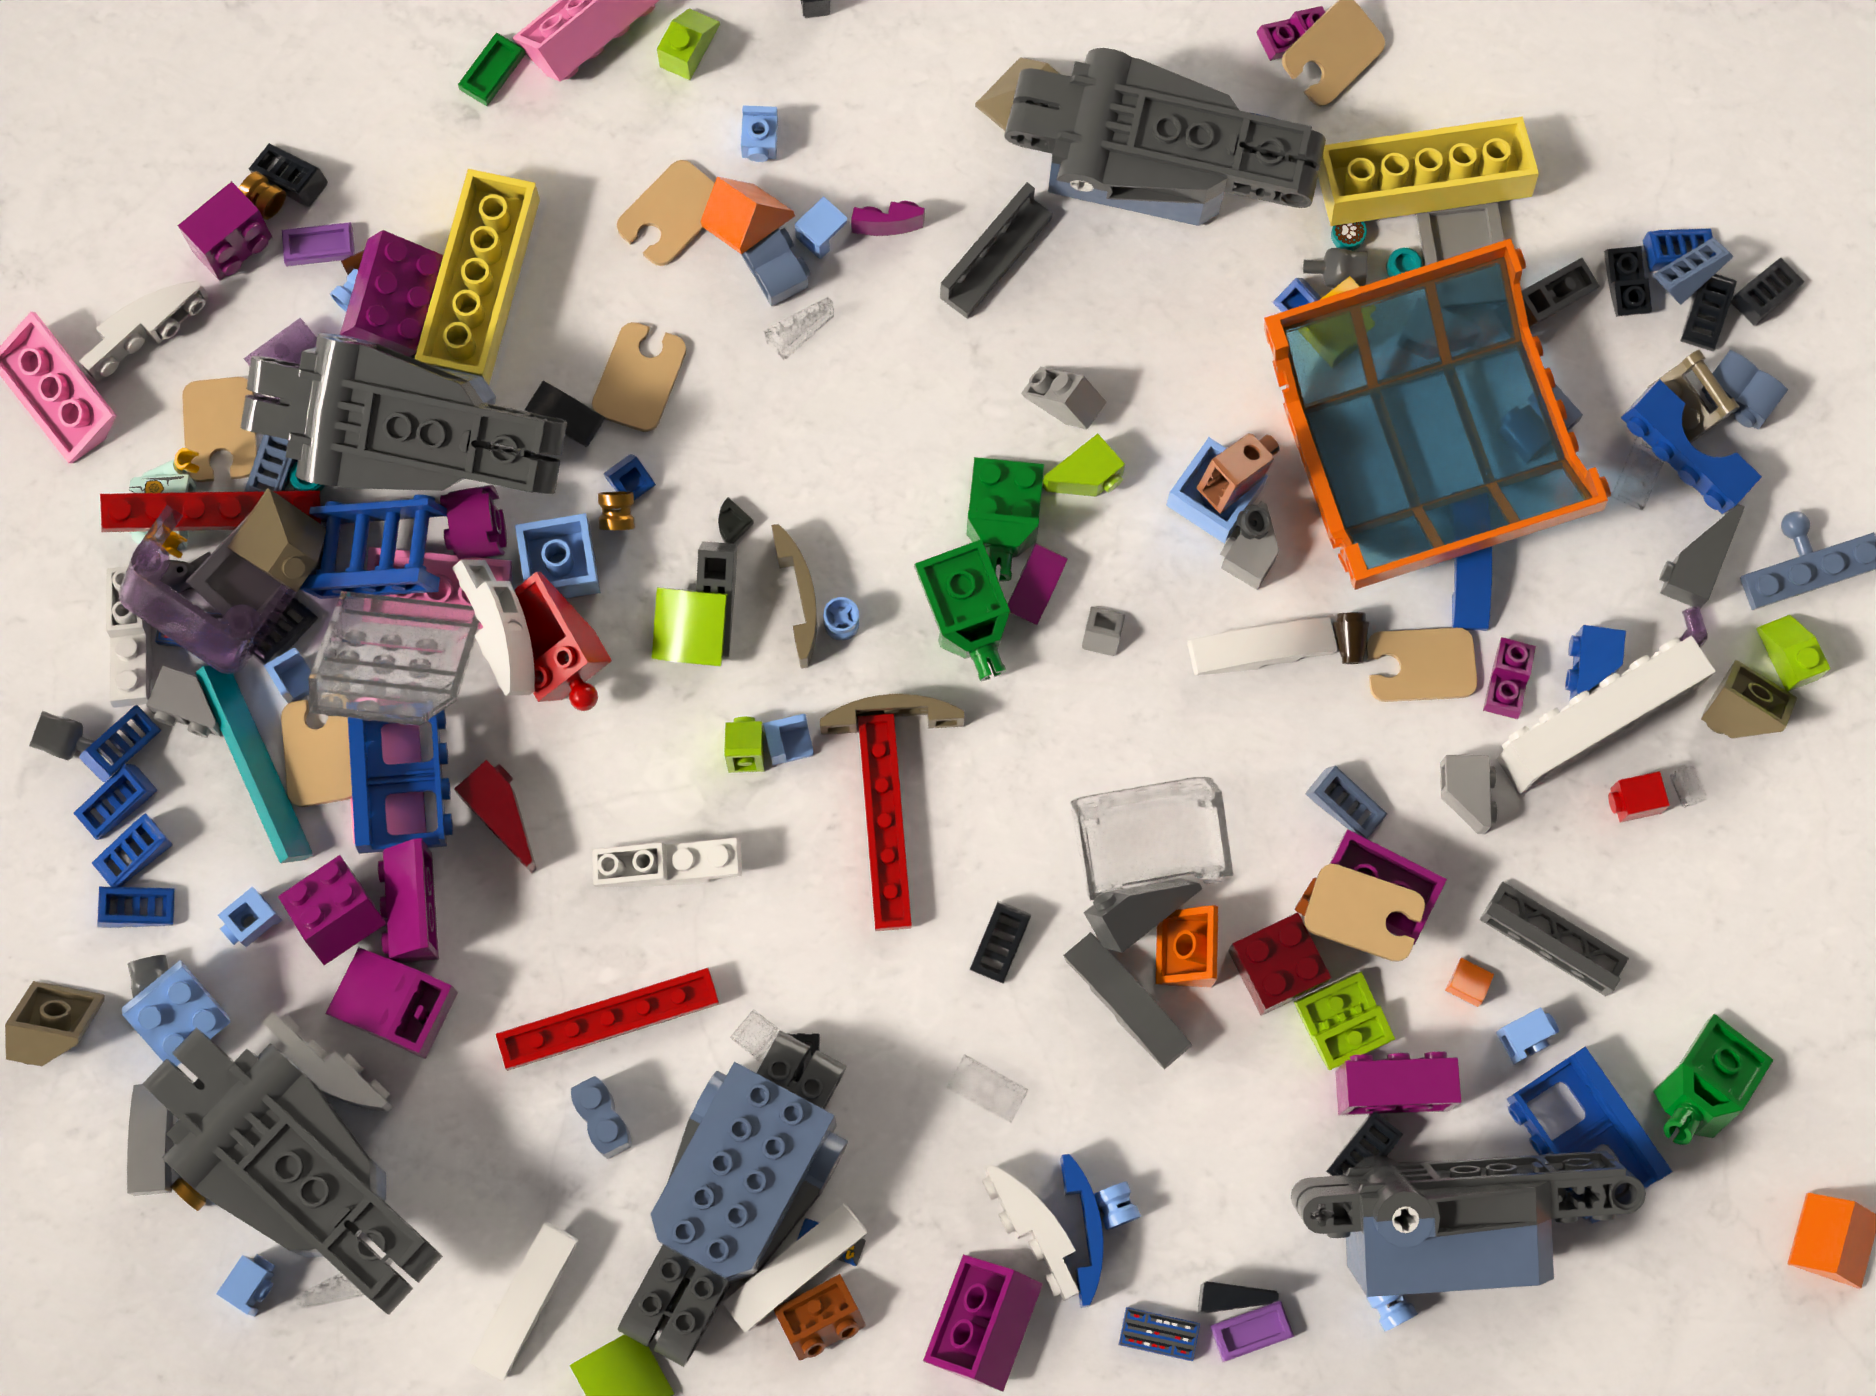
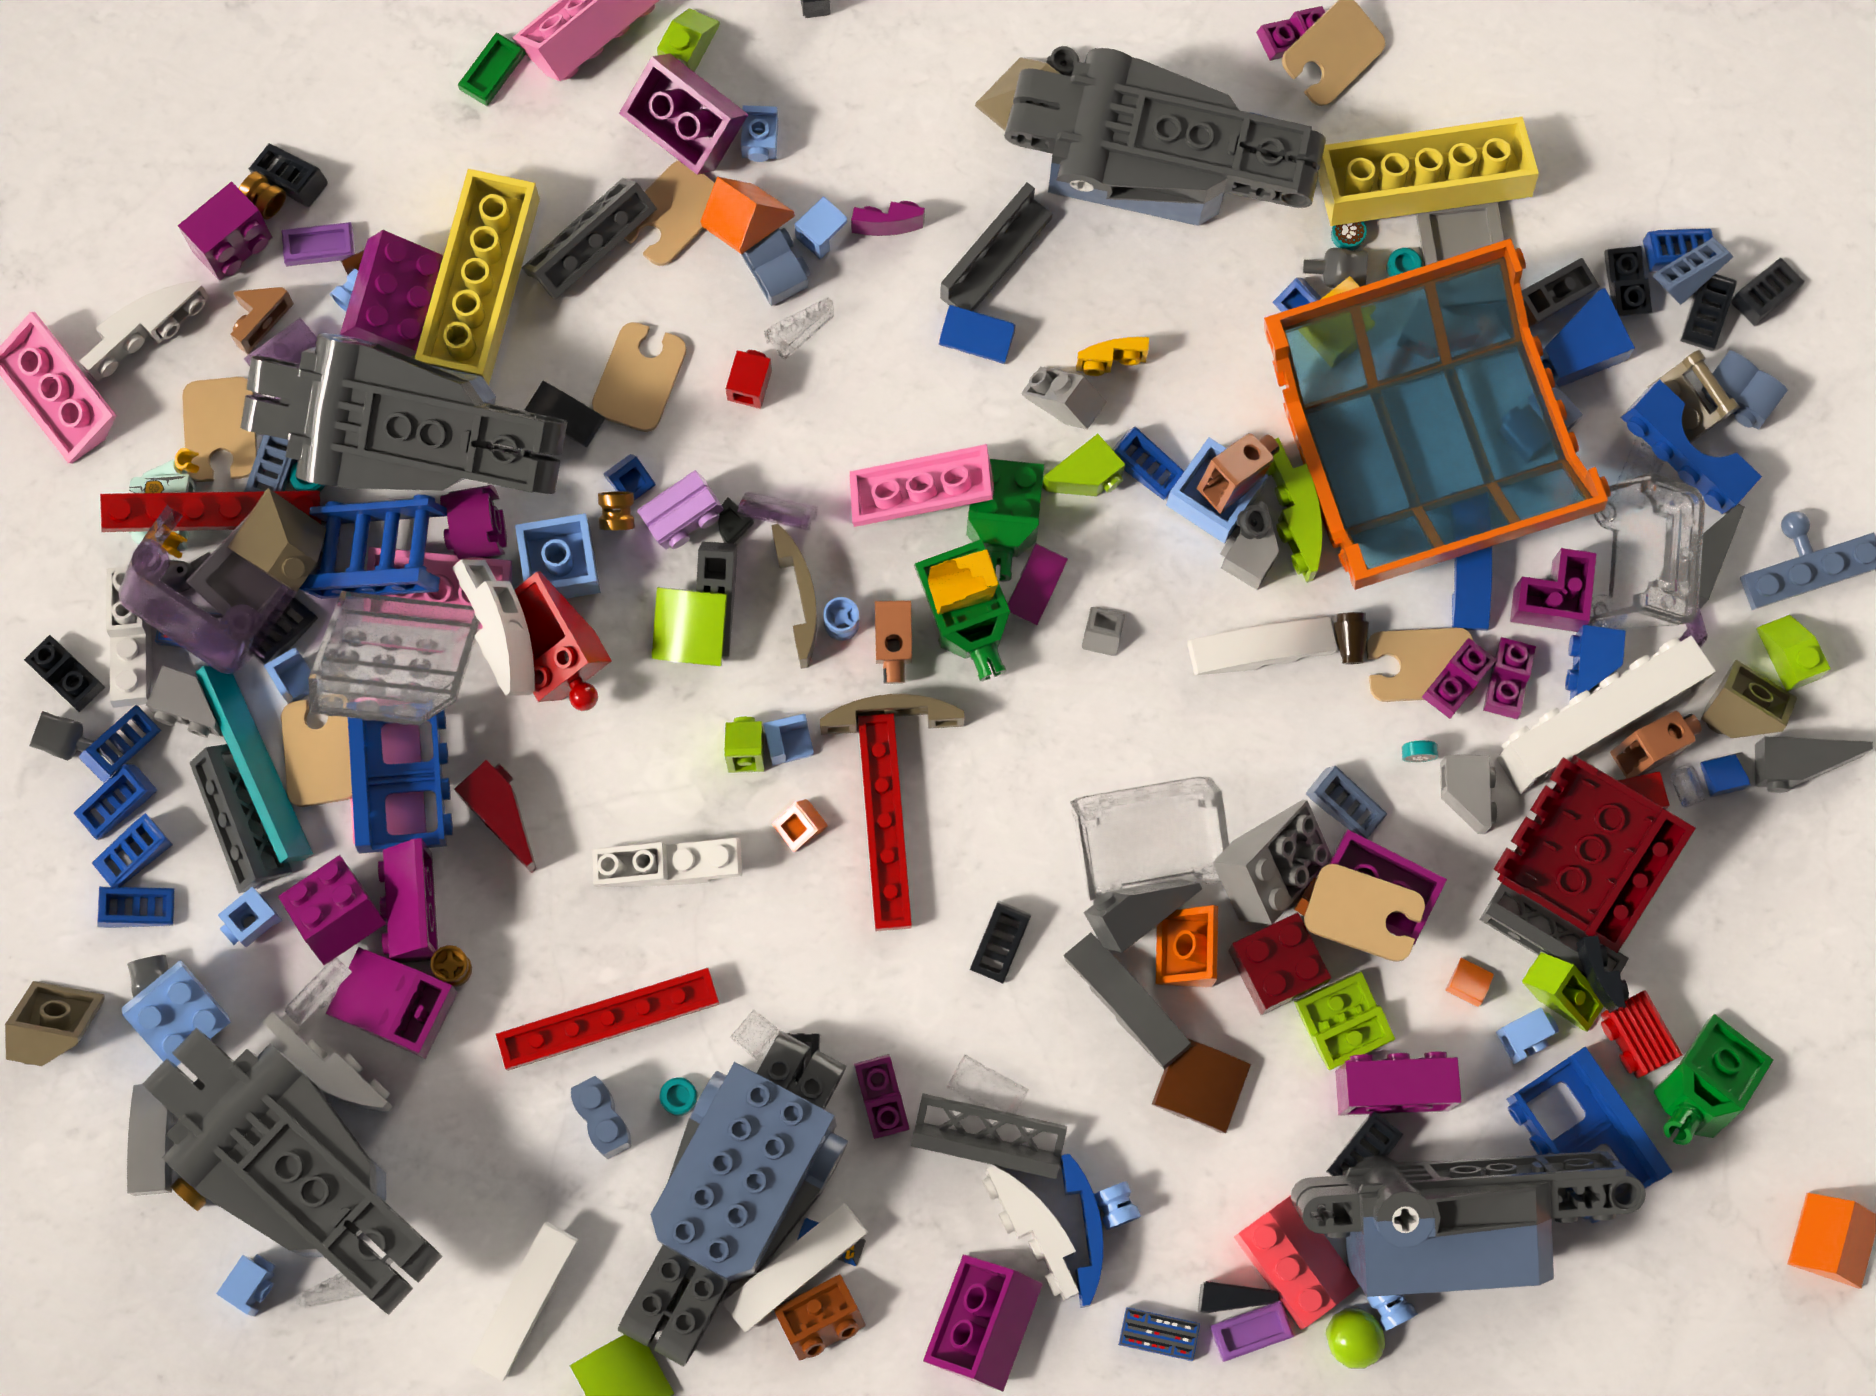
none -> black slope [24,635,105,712]
none -> dark grey fence [189,744,292,893]
none -> medium nougat slope [230,287,294,355]
none -> clear plate [284,957,352,1026]
none -> pearl gold wheel [430,945,472,987]
none -> dark grey fence [521,178,657,299]
none -> magenta brick [619,53,749,175]
none -> lavender brick [637,470,724,549]
none -> teal tile [660,1077,697,1116]
none -> red brick [725,350,772,409]
none -> clear purple slope [737,492,818,531]
none -> orange slope [772,799,828,852]
none -> bright pink slope [850,444,994,527]
none -> magenta slope [854,1054,910,1139]
none -> nougat torso [875,601,912,684]
none -> dark grey fence [911,1093,1067,1179]
none -> yellow piece [928,549,998,615]
none -> blue slope [939,305,1016,364]
none -> dark grey plate [1046,46,1079,76]
none -> yellow slope [1076,337,1149,376]
none -> blue slope [1112,427,1184,500]
none -> reddish brown slope [1152,1038,1251,1133]
none -> light grey slope [1213,800,1332,924]
none -> coral slope [1234,1195,1360,1330]
none -> lime slope [1266,438,1322,583]
none -> lime hair [1325,1308,1385,1369]
none -> teal tile [1402,740,1439,762]
none -> magenta slope [1422,638,1497,719]
none -> dark red slope [1494,755,1696,953]
none -> magenta brick [1510,548,1597,632]
none -> lime slope [1522,952,1604,1032]
none -> blue slope [1540,288,1635,387]
none -> black slope [1576,935,1629,1013]
none -> clear windscreen [1587,472,1705,629]
none -> red brick [1601,990,1682,1079]
none -> nougat torso [1610,711,1702,778]
none -> blue slope [1700,754,1750,797]
none -> dark grey slope [1755,736,1873,793]

